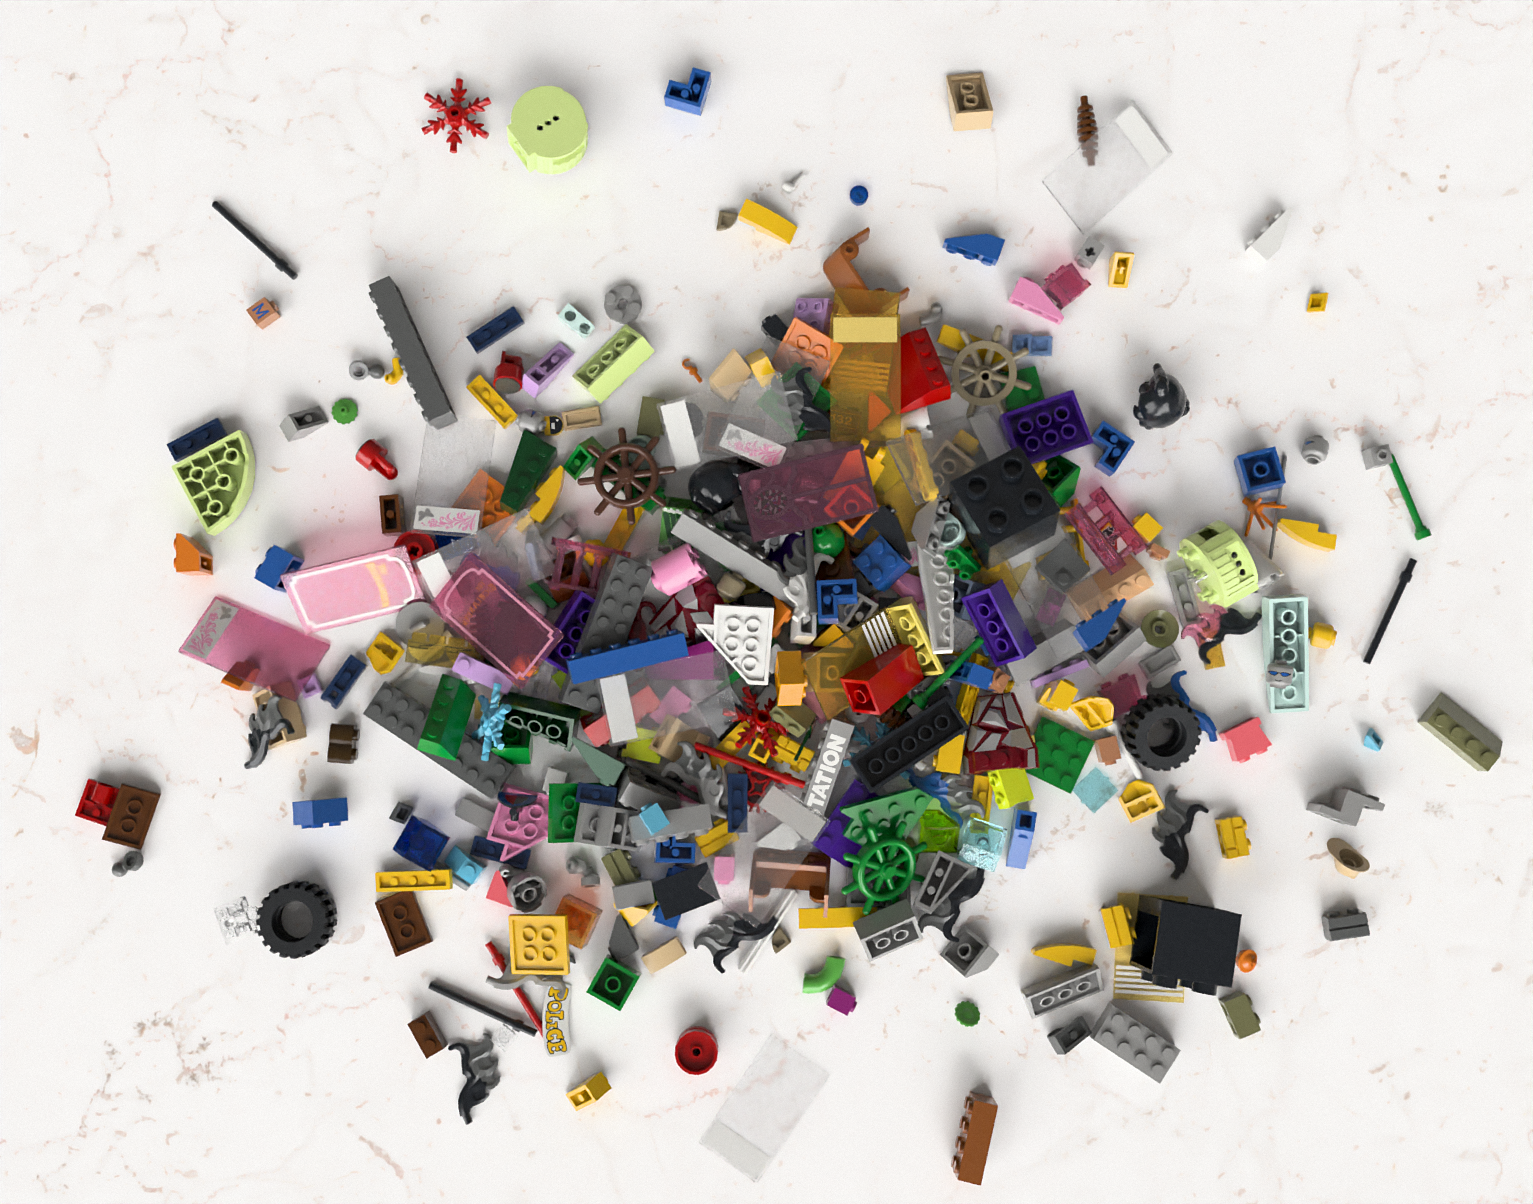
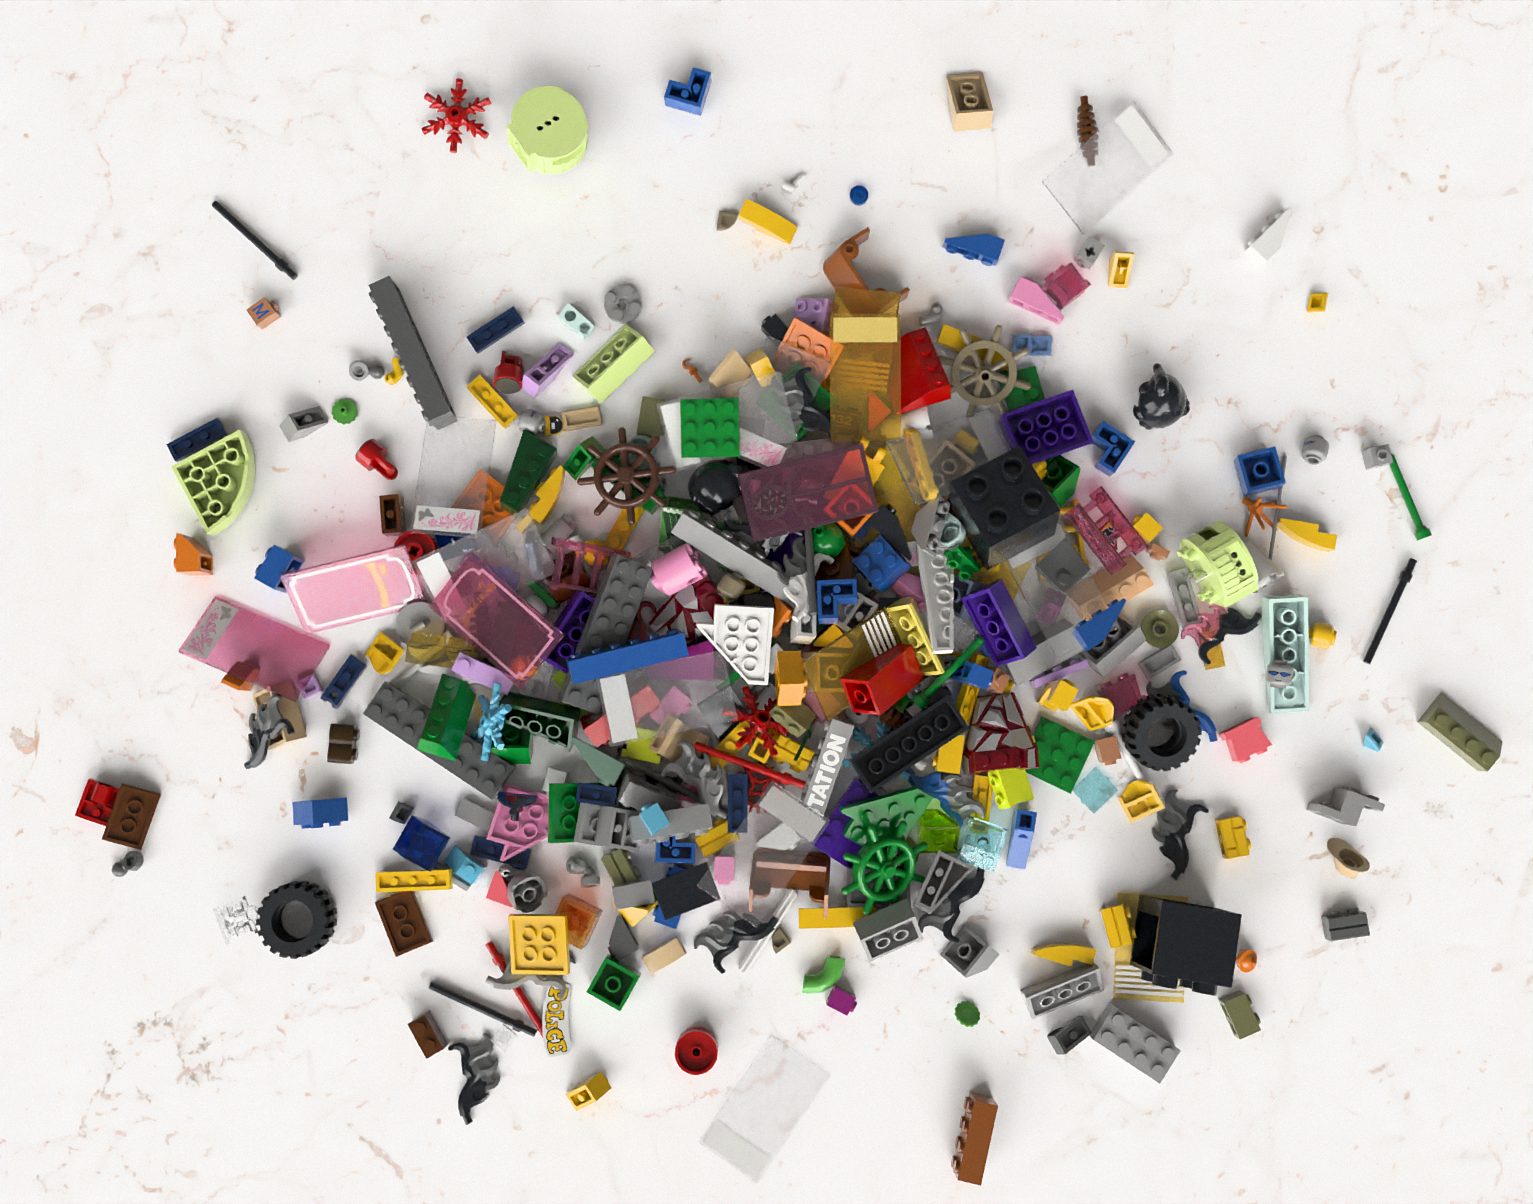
none -> green plate [680,398,740,458]

